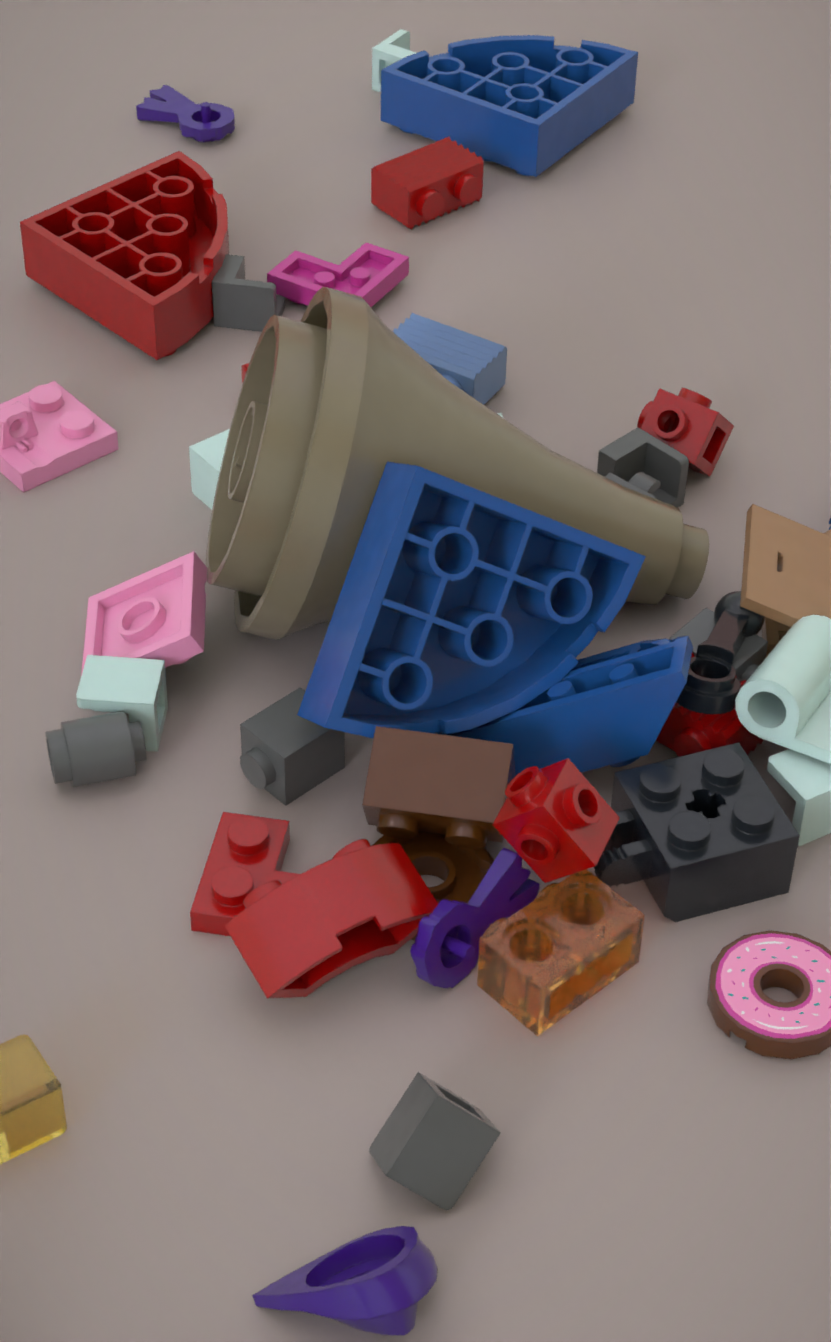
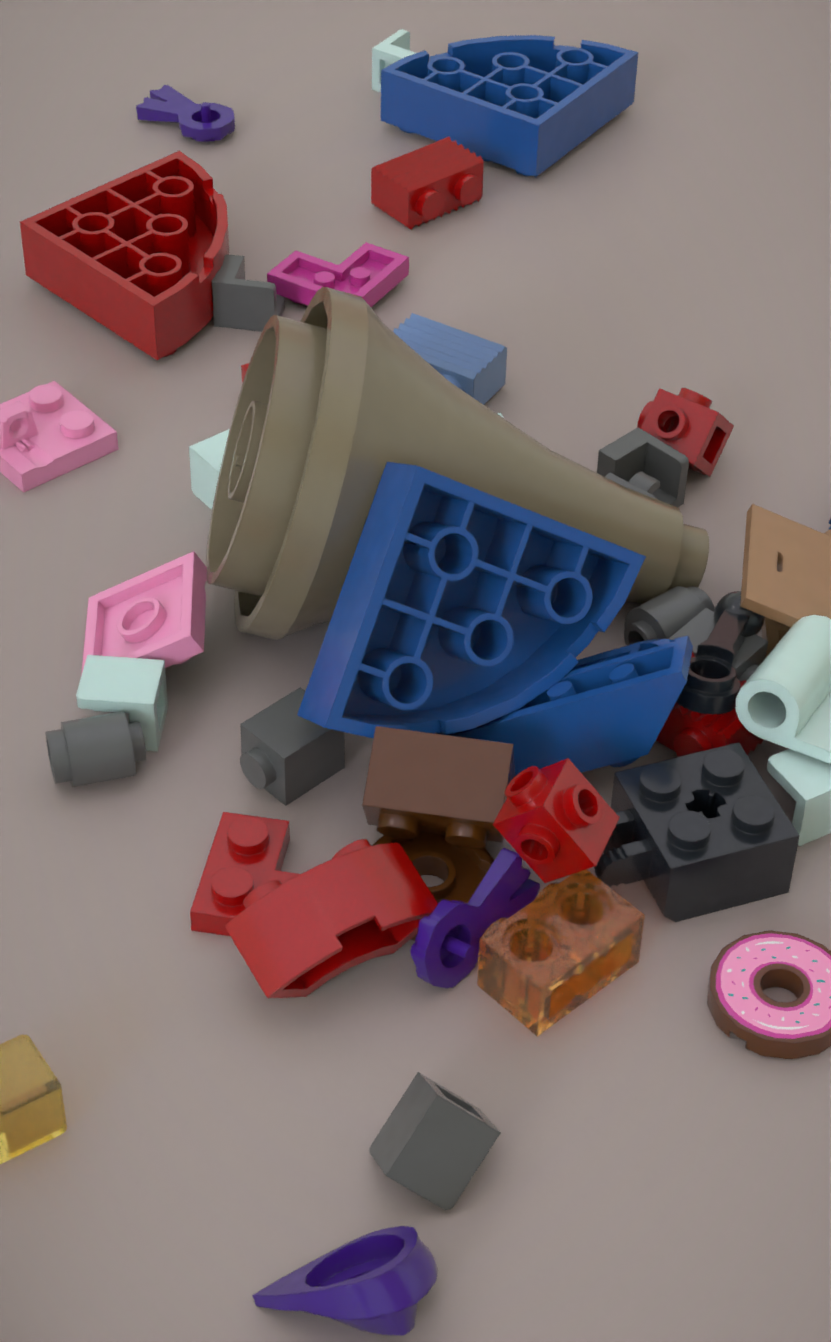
none -> dark grey brick [624,586,715,646]

